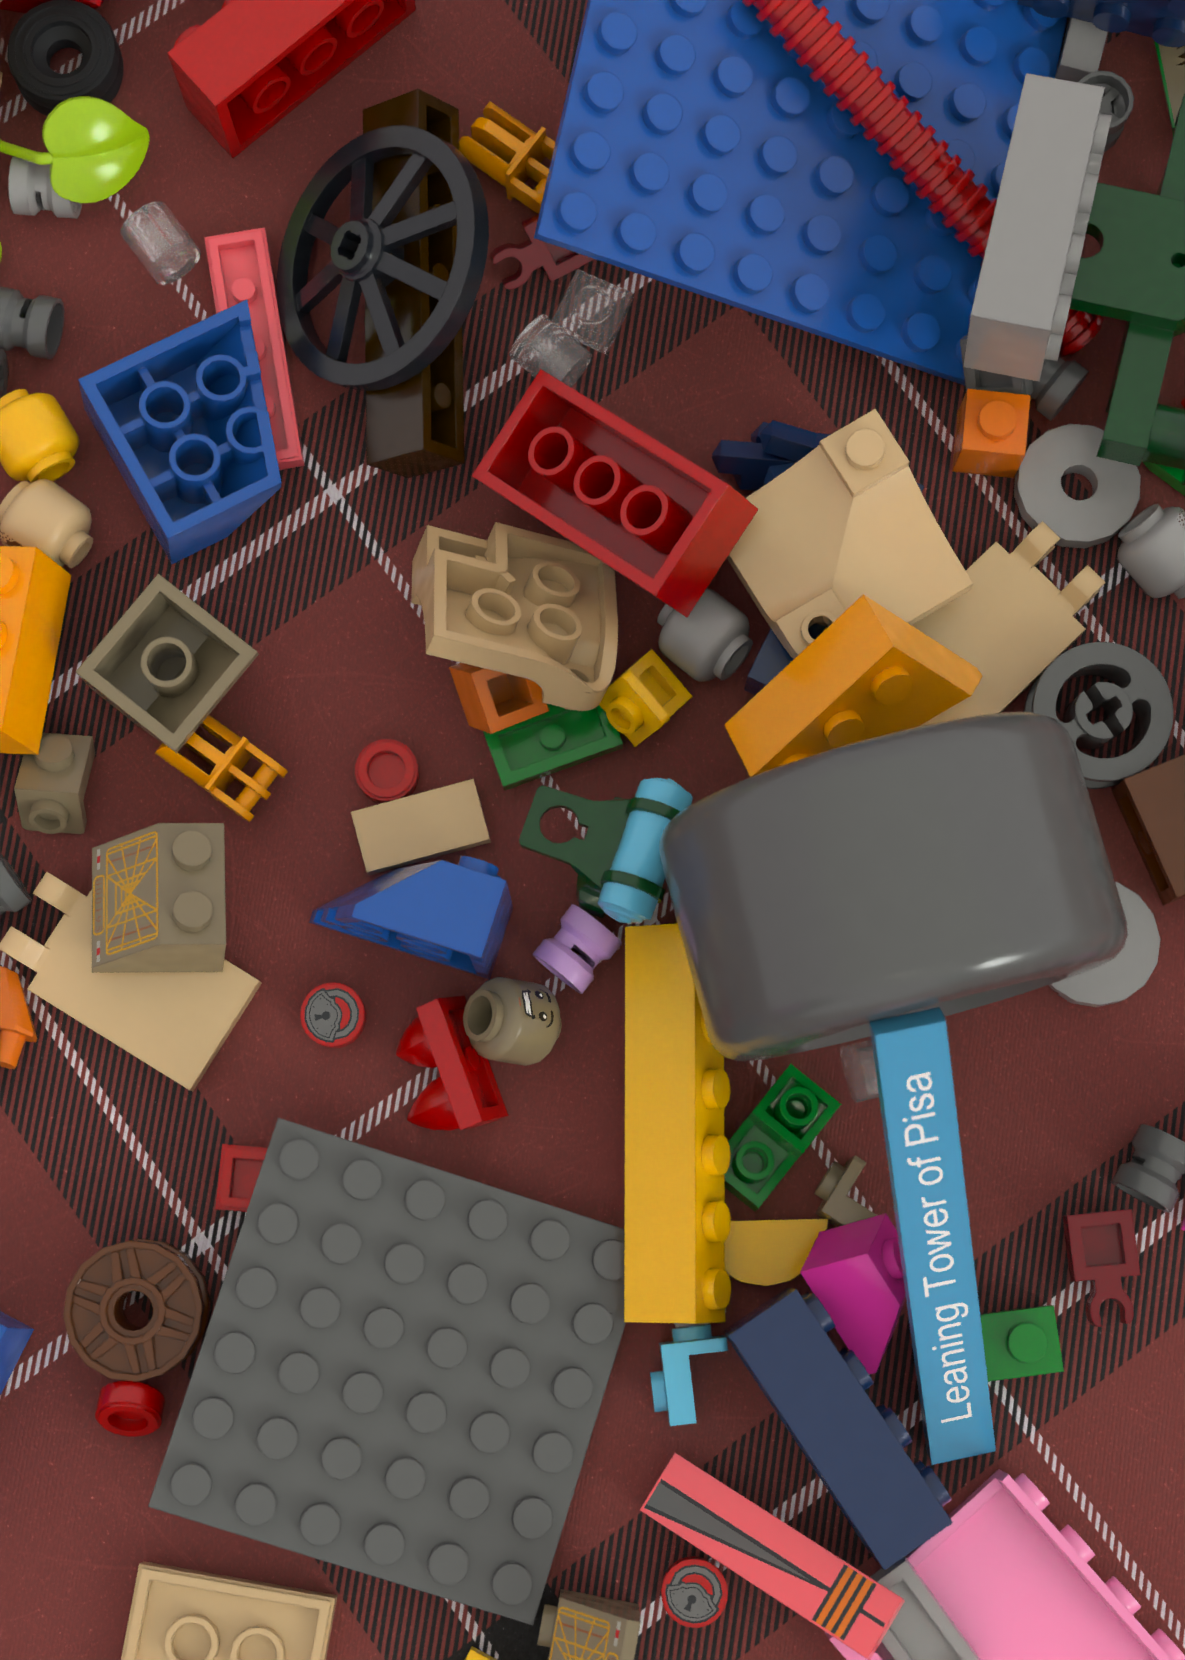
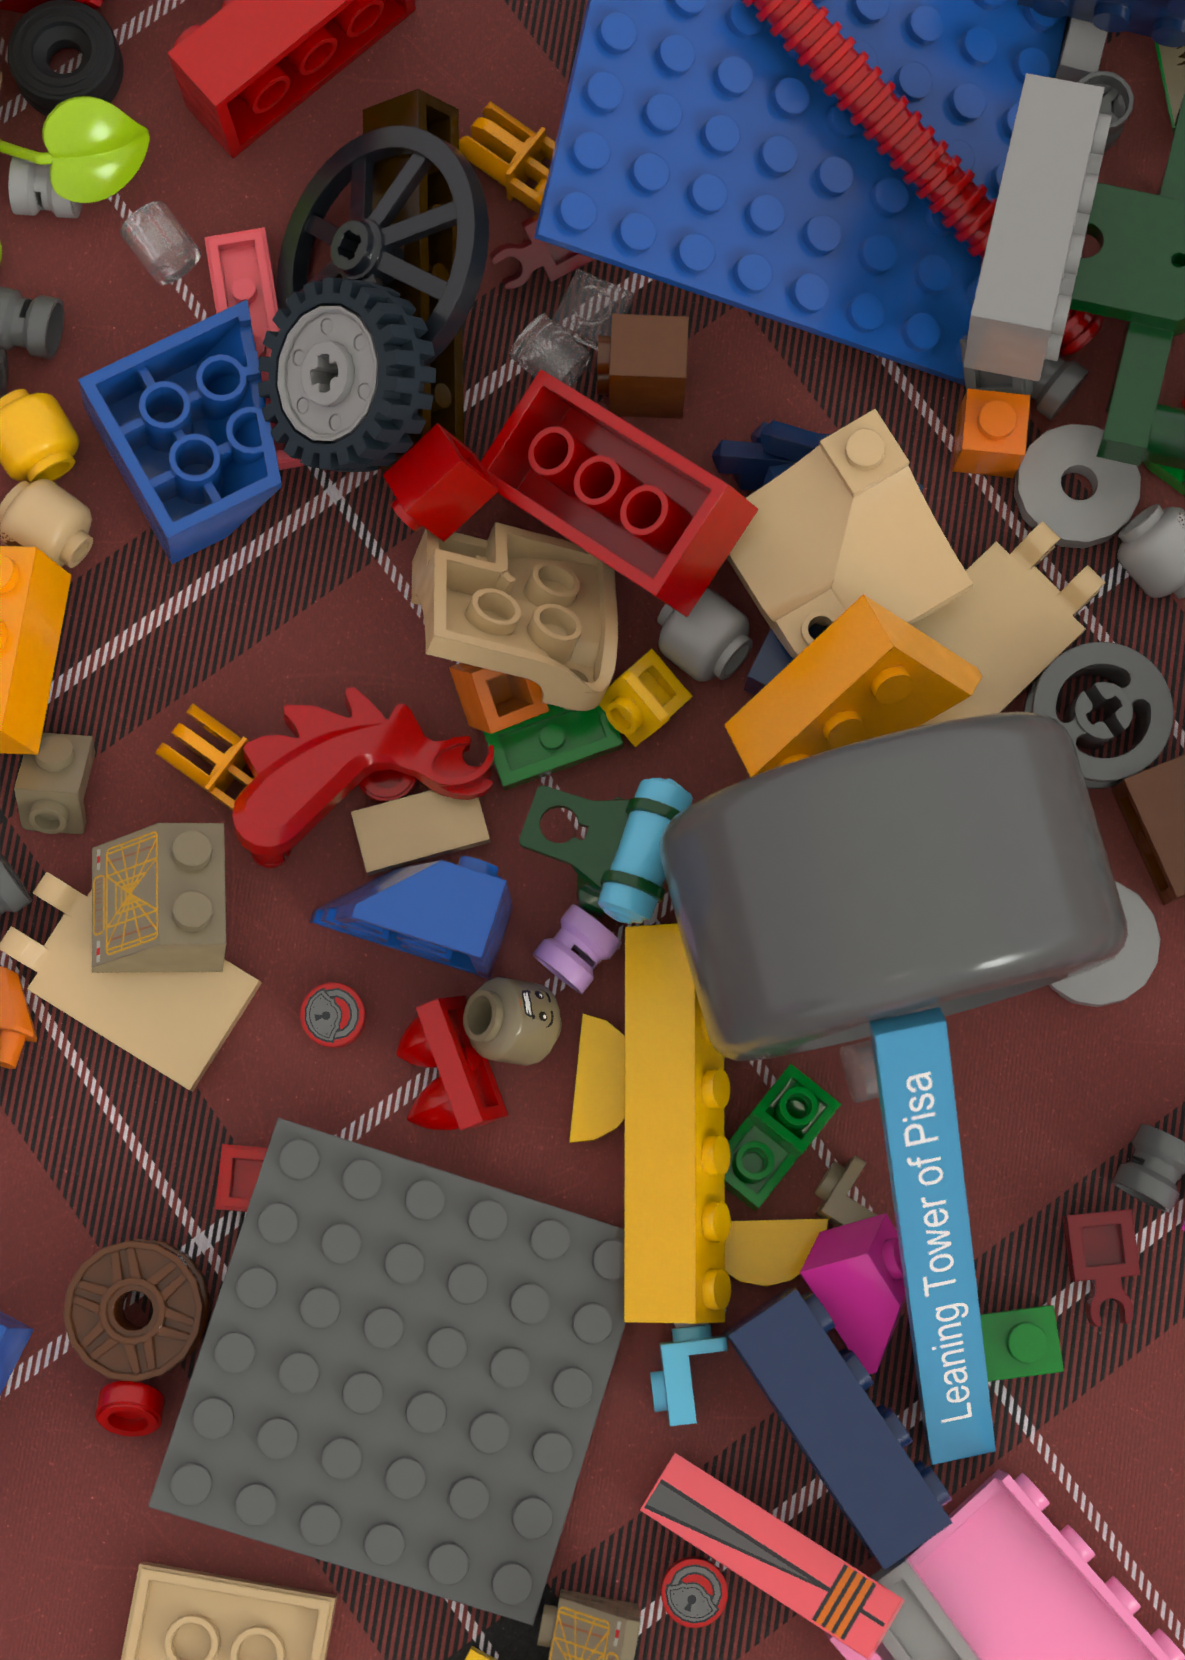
dark tan slope [76,574,259,753] -> none
none -> red animal [232,687,494,868]
none -> wheel [258,278,436,472]
none -> red brick [383,423,499,542]
none -> yellow tile [569,1014,625,1143]
none -> reddish brown brick [597,314,689,419]

